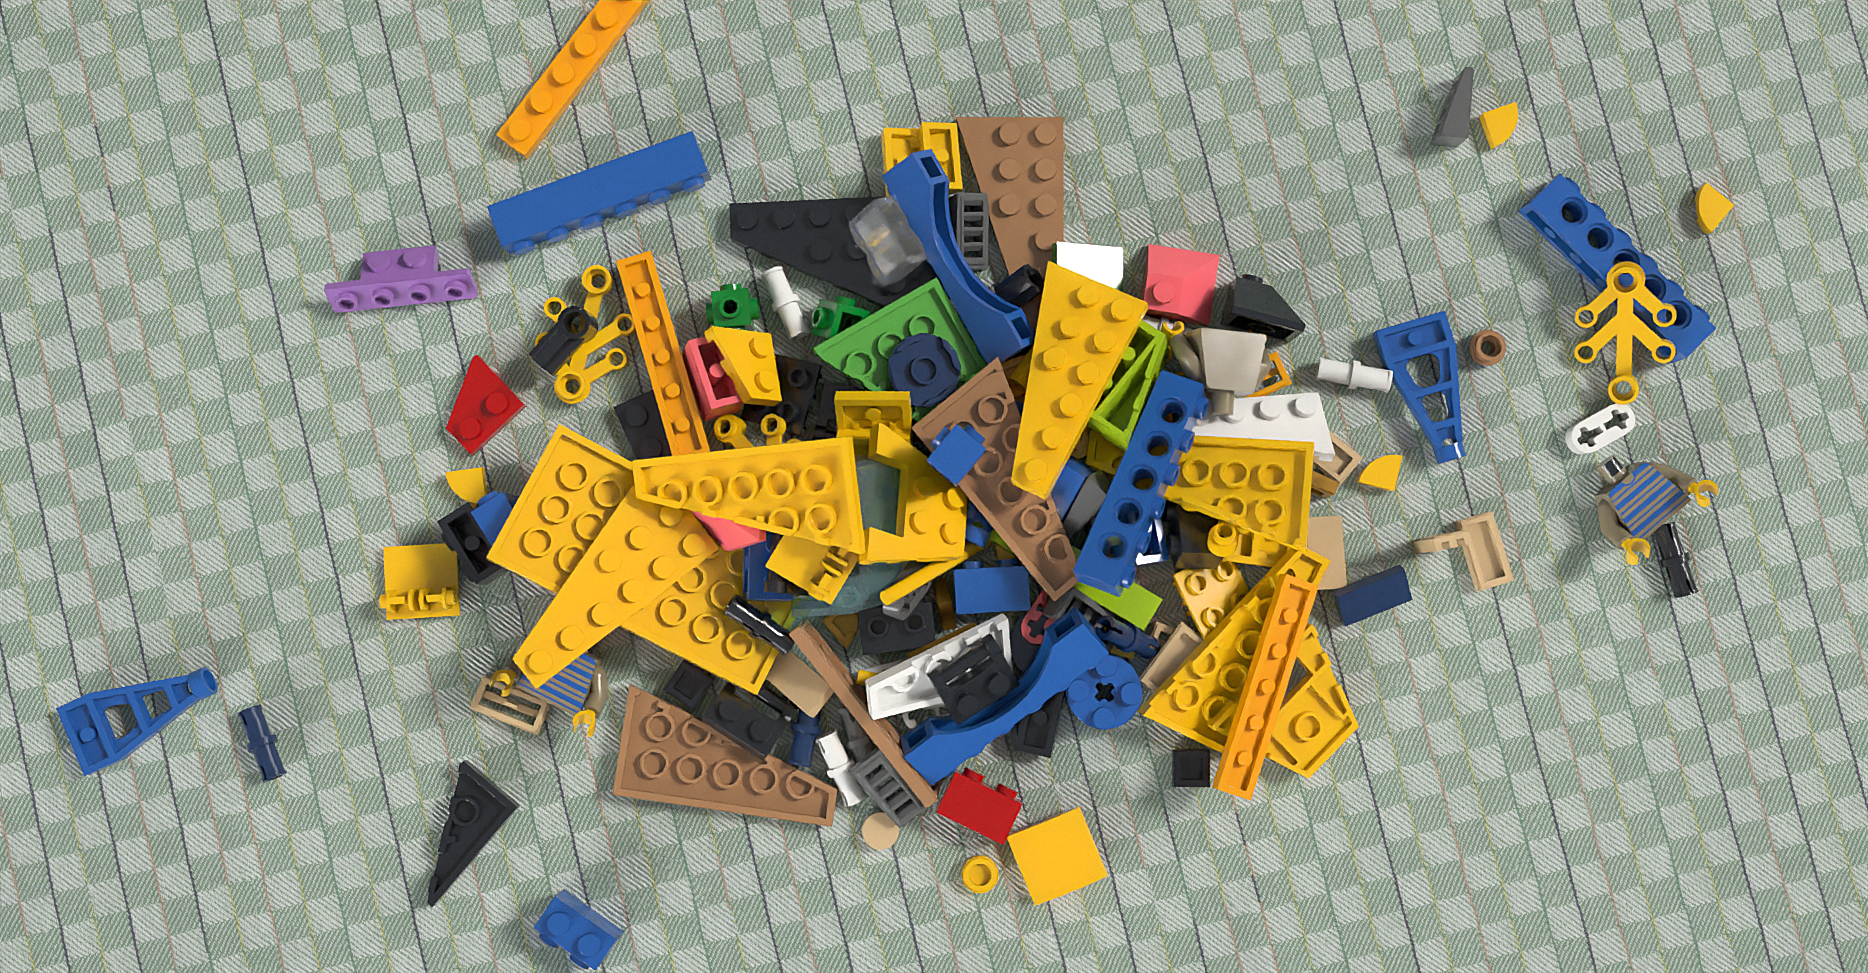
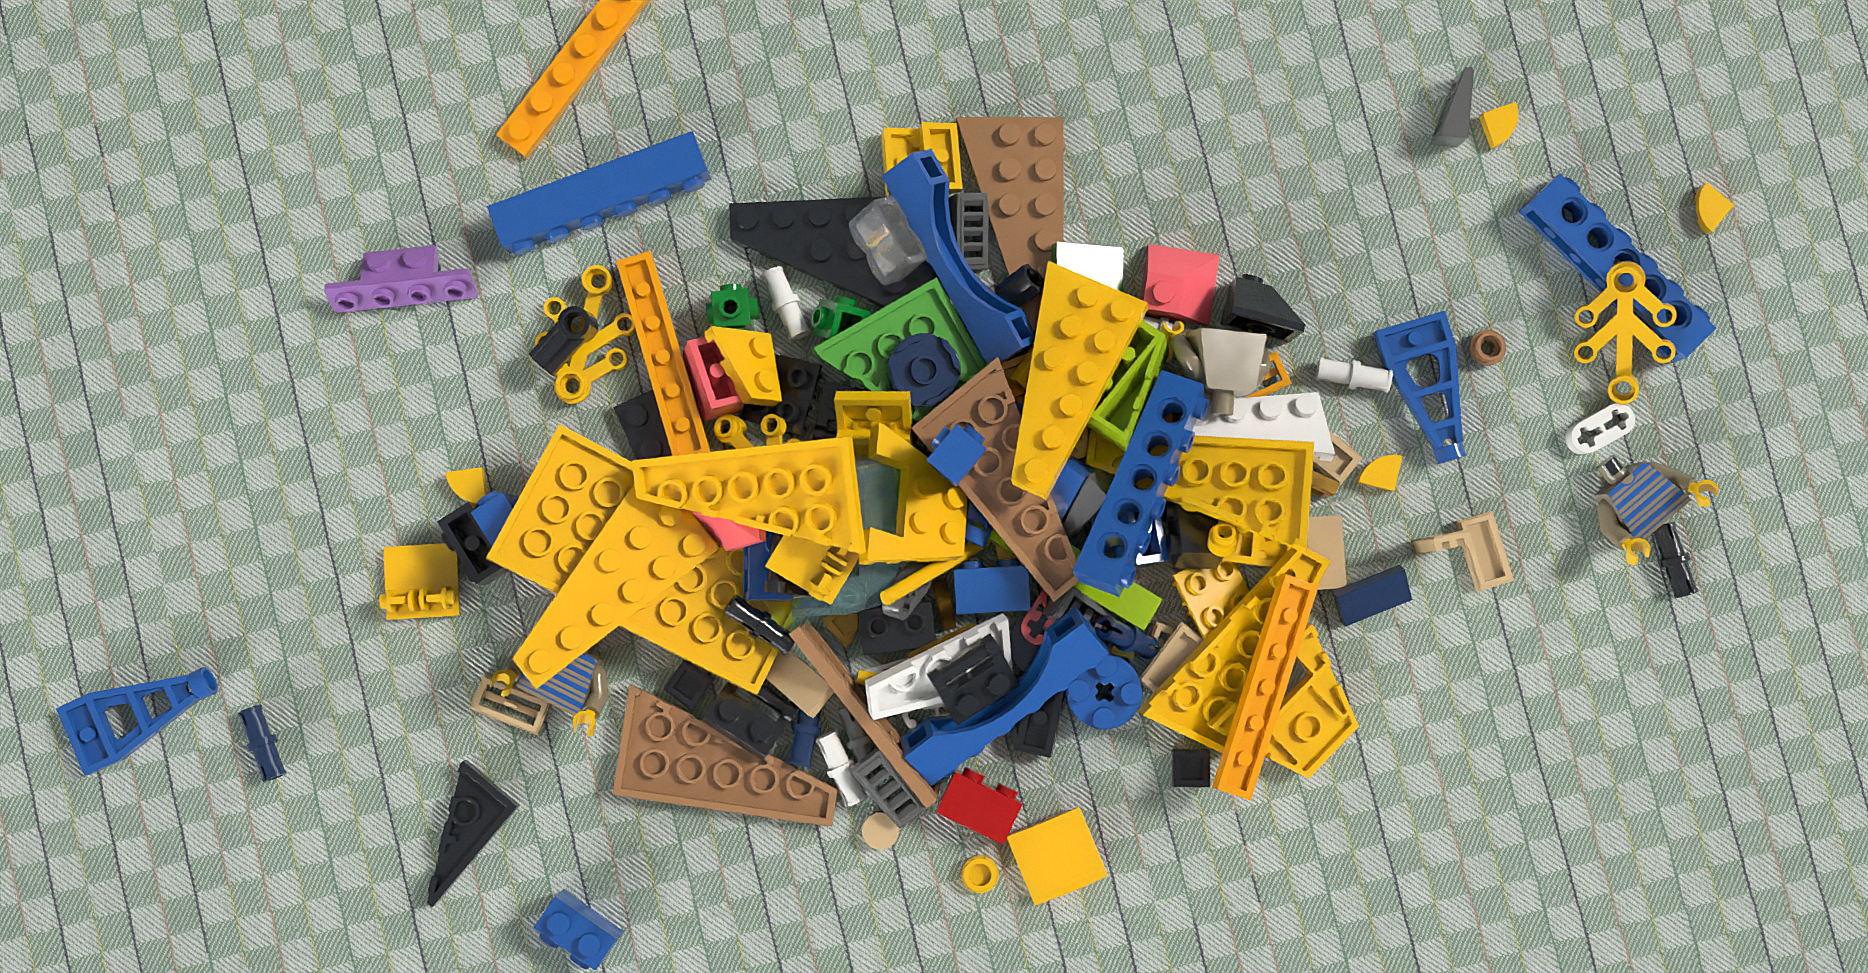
red wing [446,354,527,455] -> none

